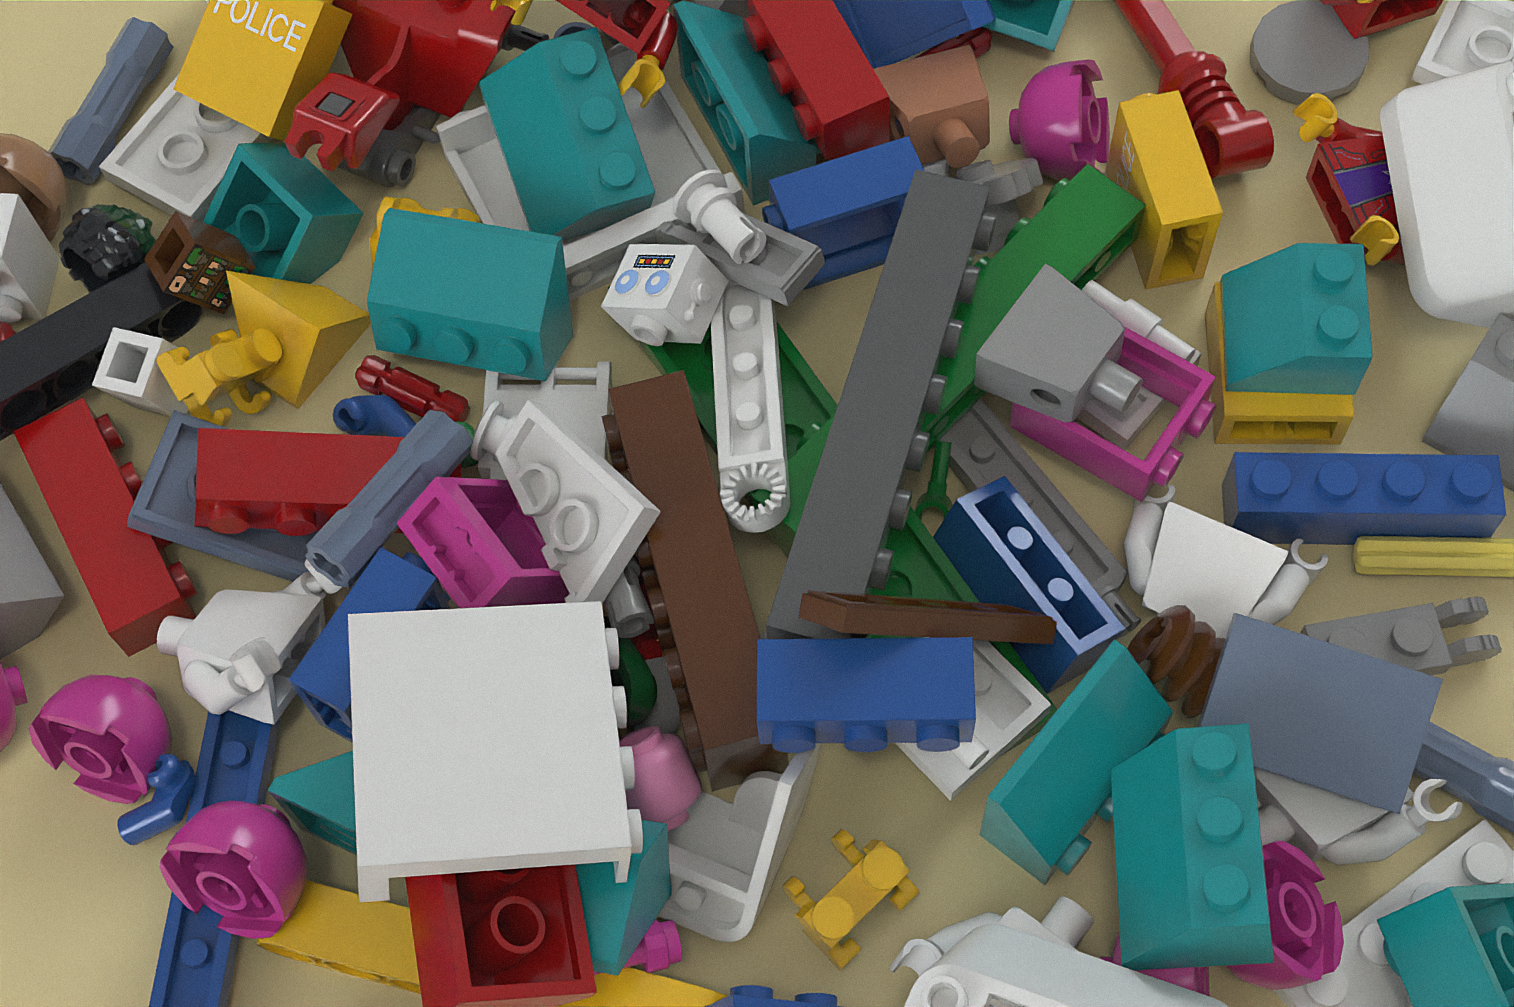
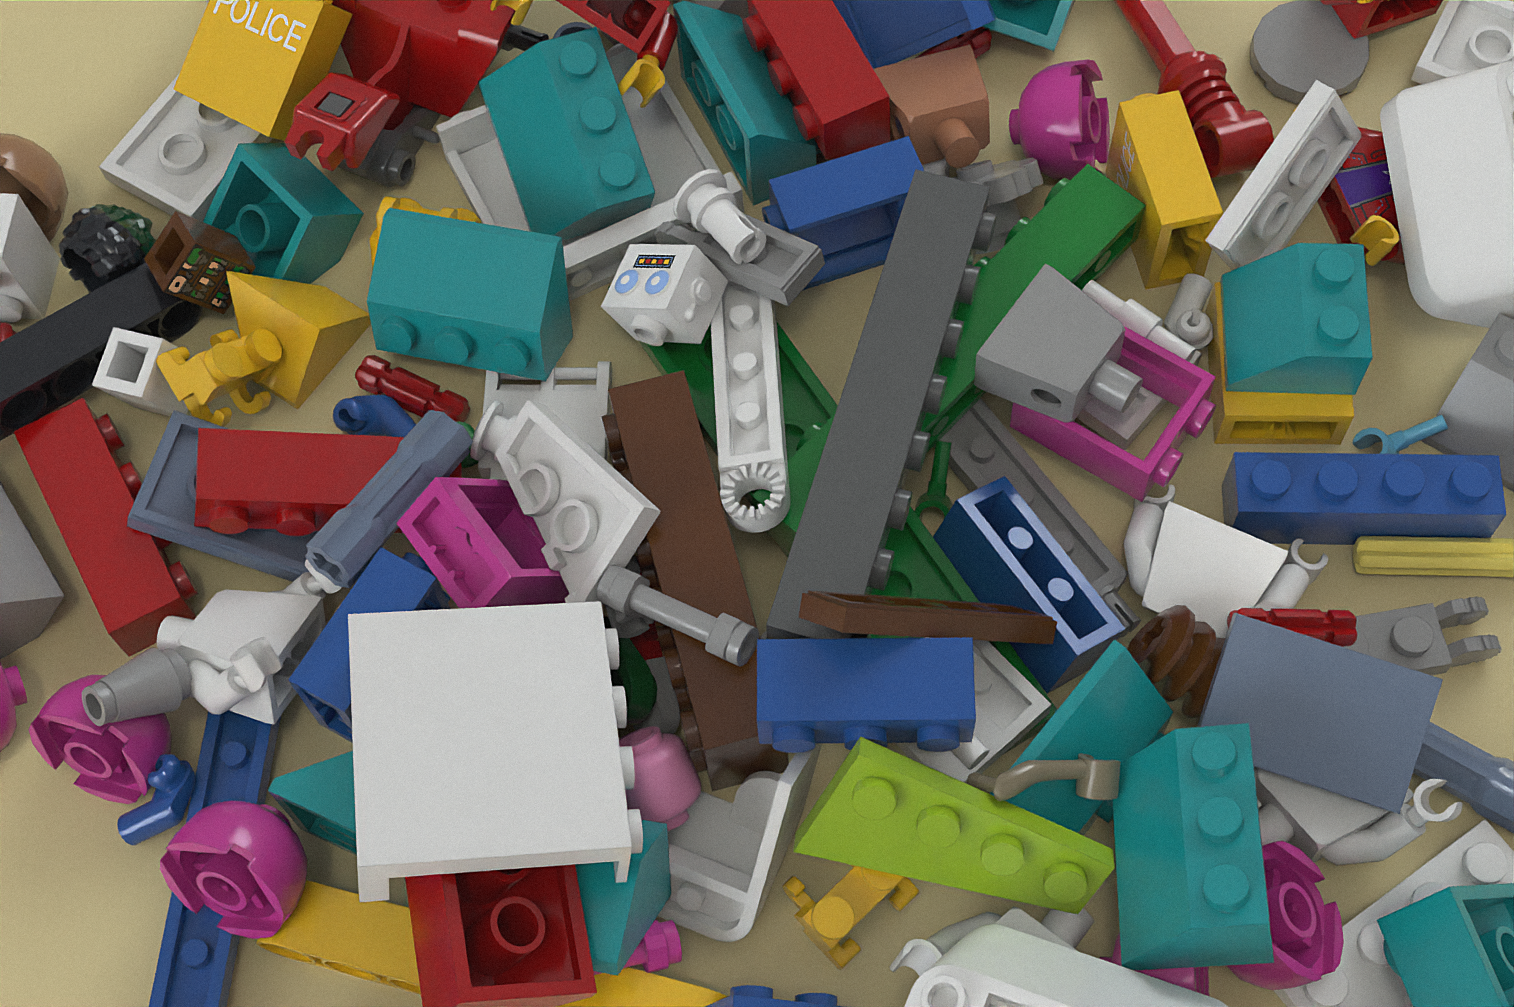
sand blue axle [48,17,174,185] -> none
none -> light grey cone [82,648,192,726]
none -> light grey bar [596,565,759,666]
none -> lime wing [793,736,1115,914]
none -> dark tan piece [967,753,1121,801]
none -> white arm [1164,273,1213,351]
none -> white tile [1205,80,1362,270]
none -> red axle [1227,608,1358,647]
none -> medium azure hand [1353,415,1448,454]

